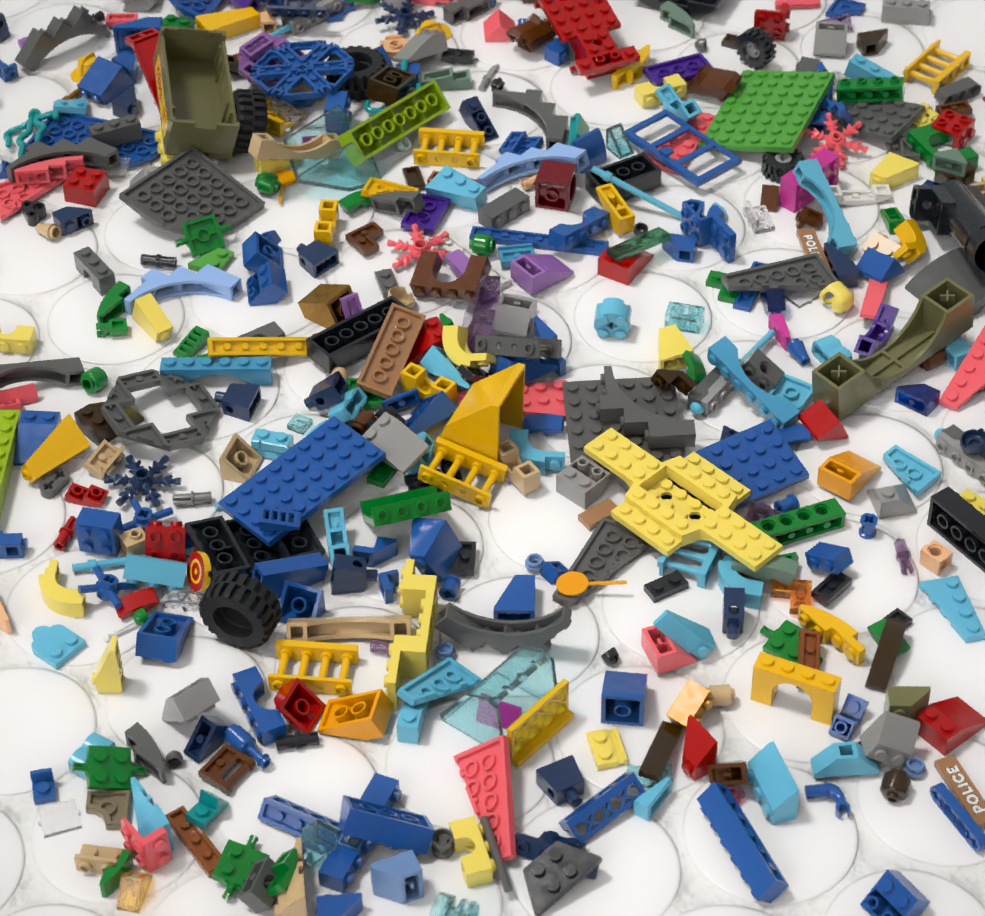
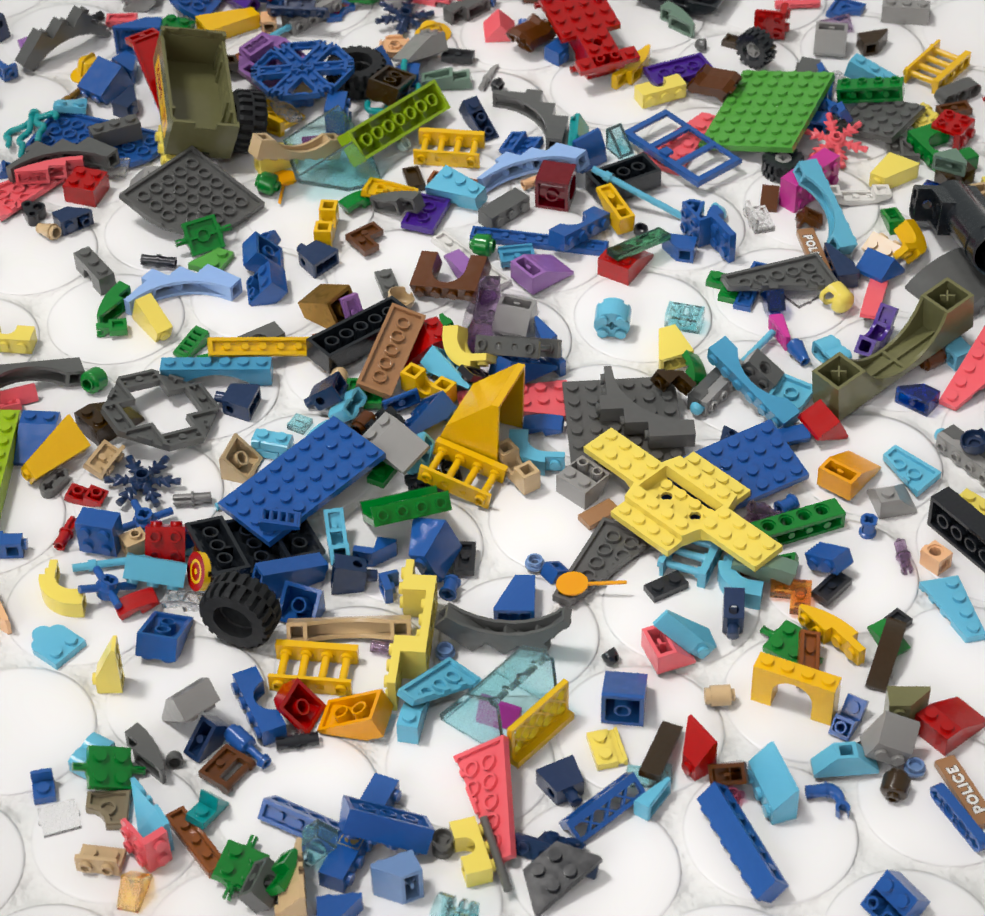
green slope [99,849,134,898] -> none
hinge [103,608,149,641] -> none
coral piece [387,224,449,270] -> none
medium azure arch [655,83,702,123] -> none
brick [666,679,714,730] -> none

